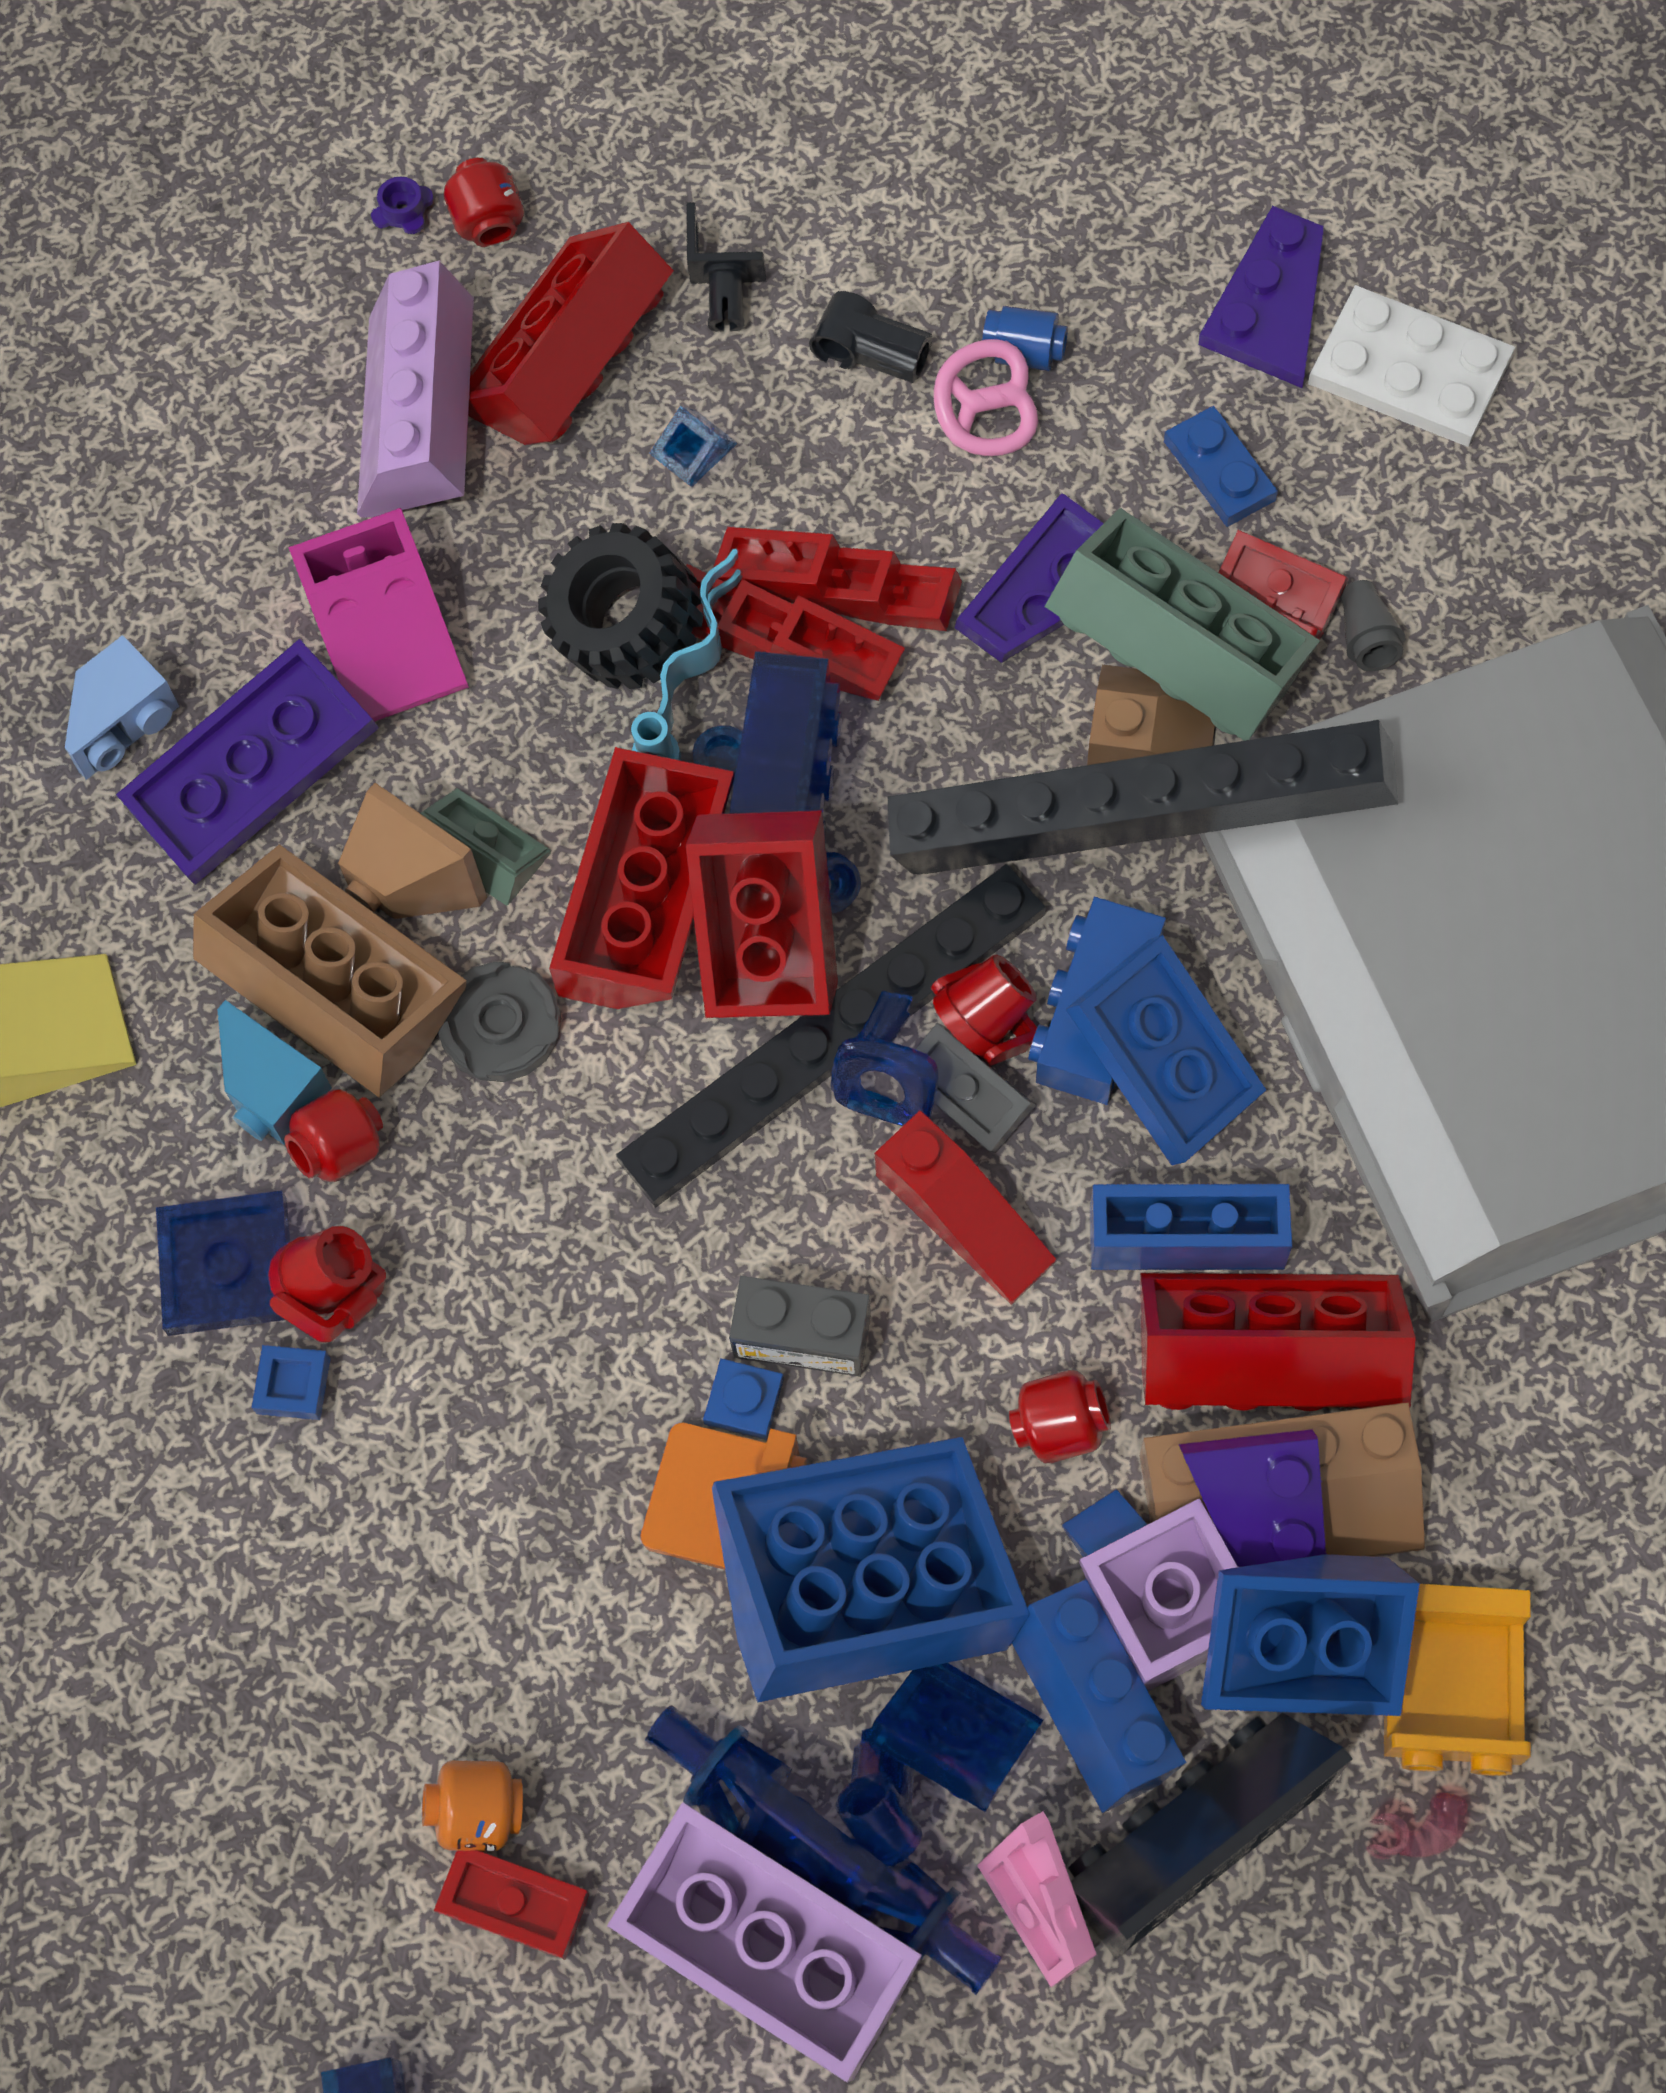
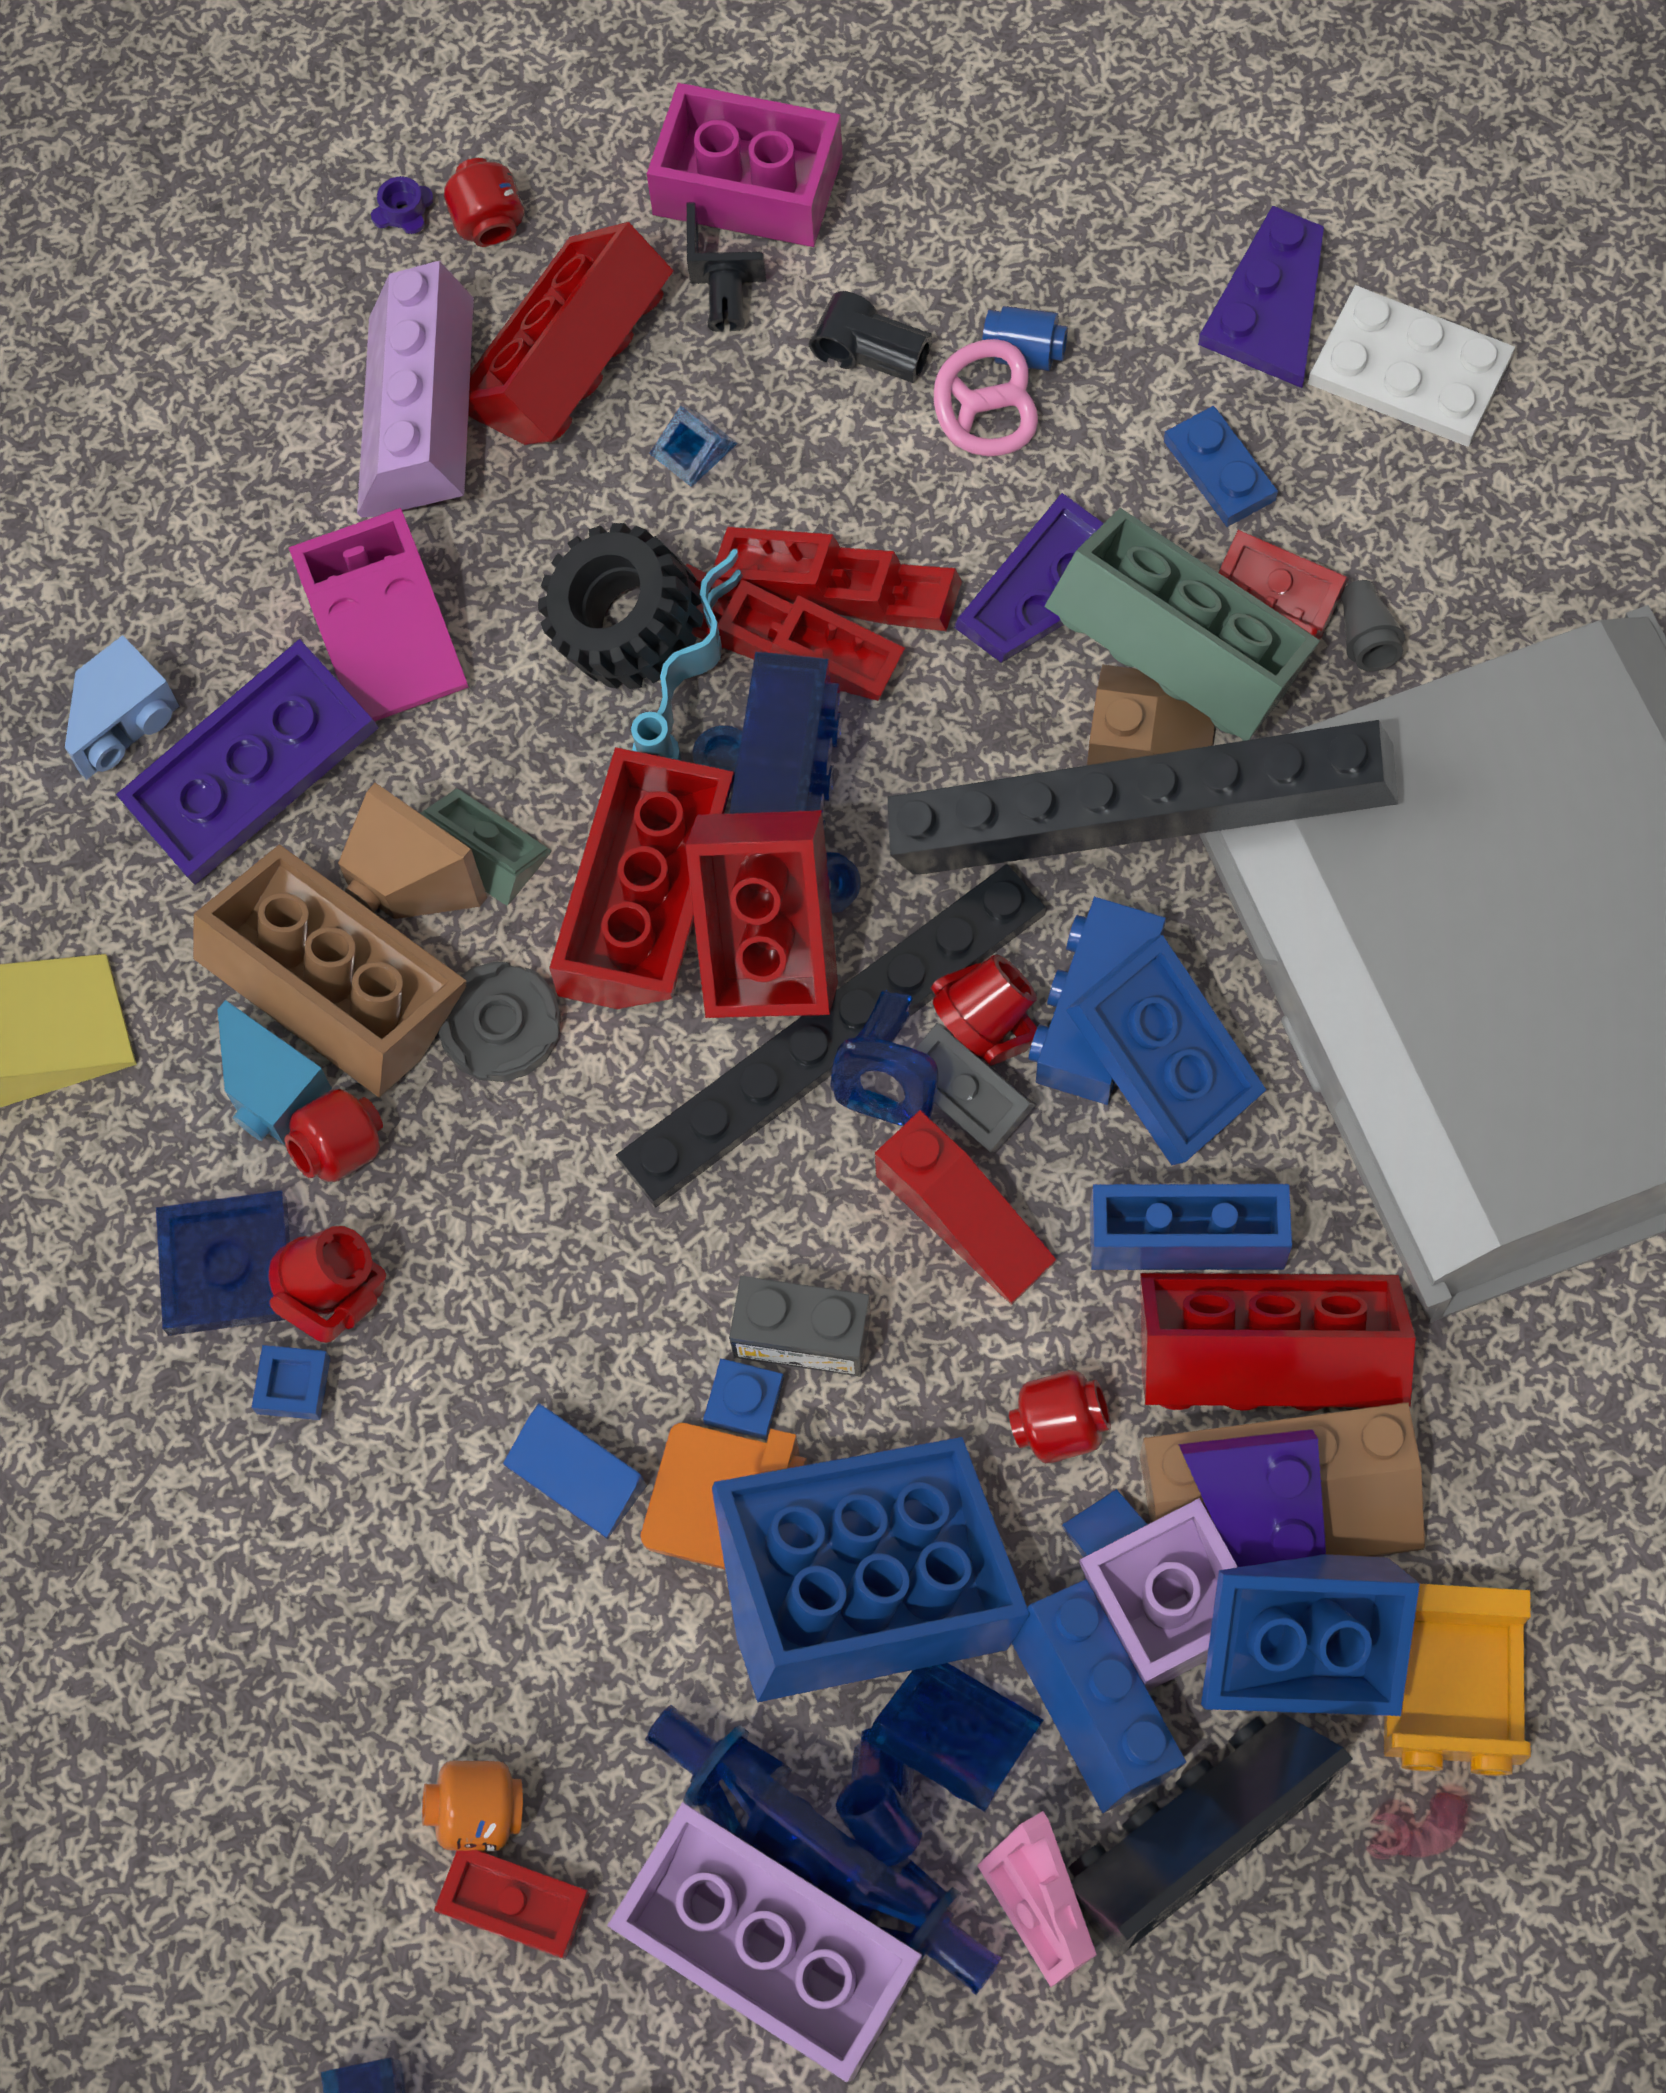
none -> blue slope [503,1403,647,1539]
none -> dark pink brick [647,82,843,247]

